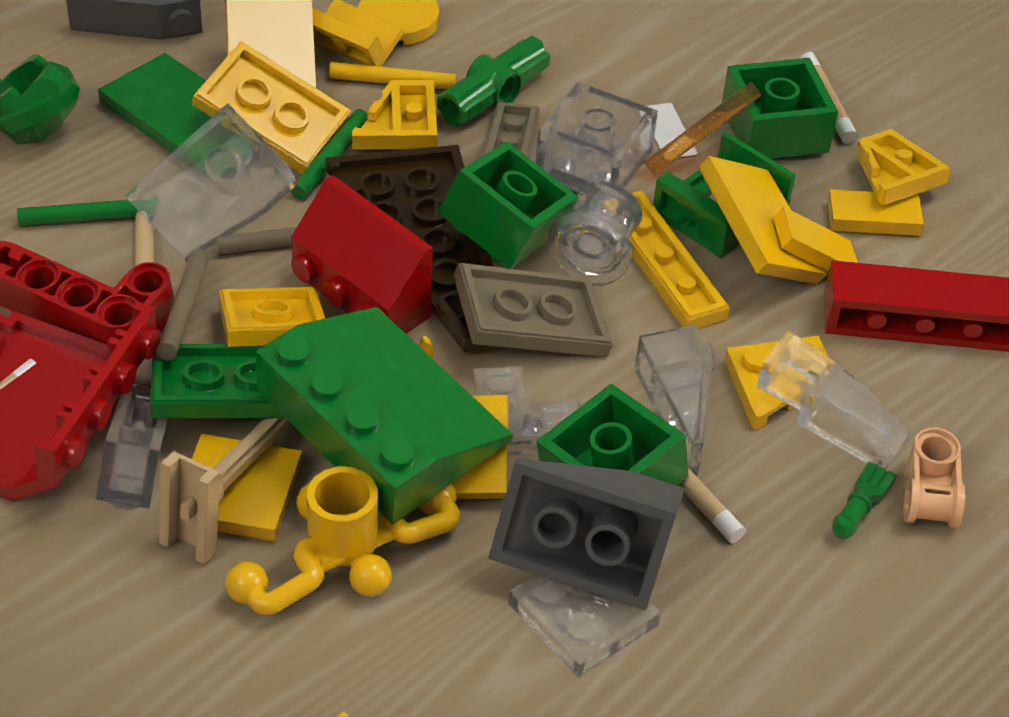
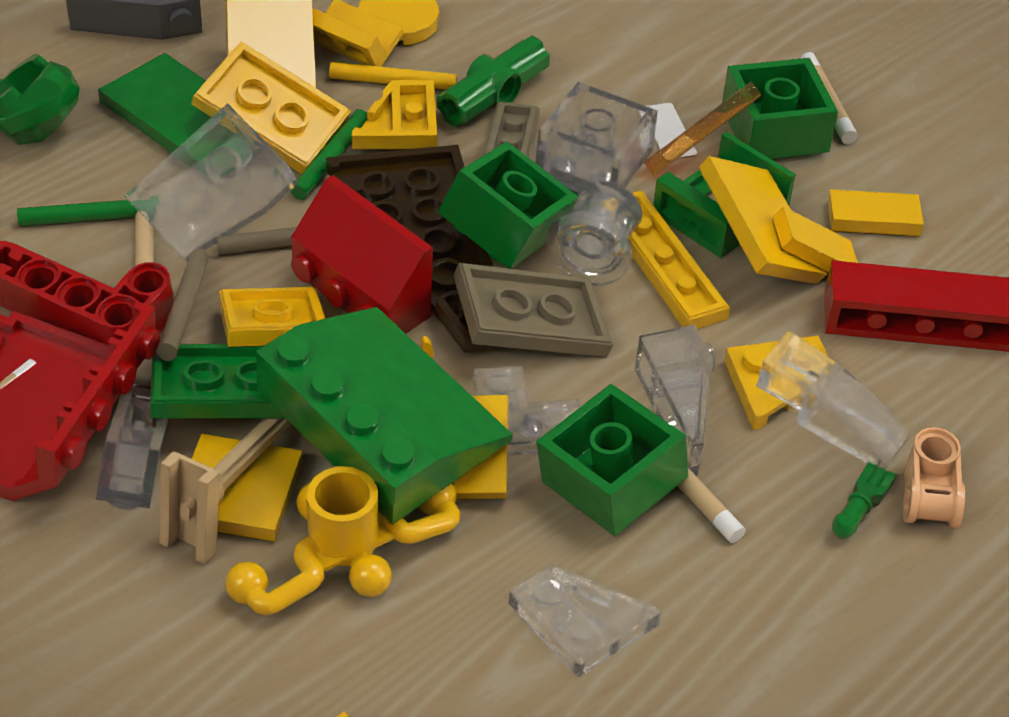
dark grey slope [488,458,685,611] -> none
yellow wing [856,129,951,205] -> none

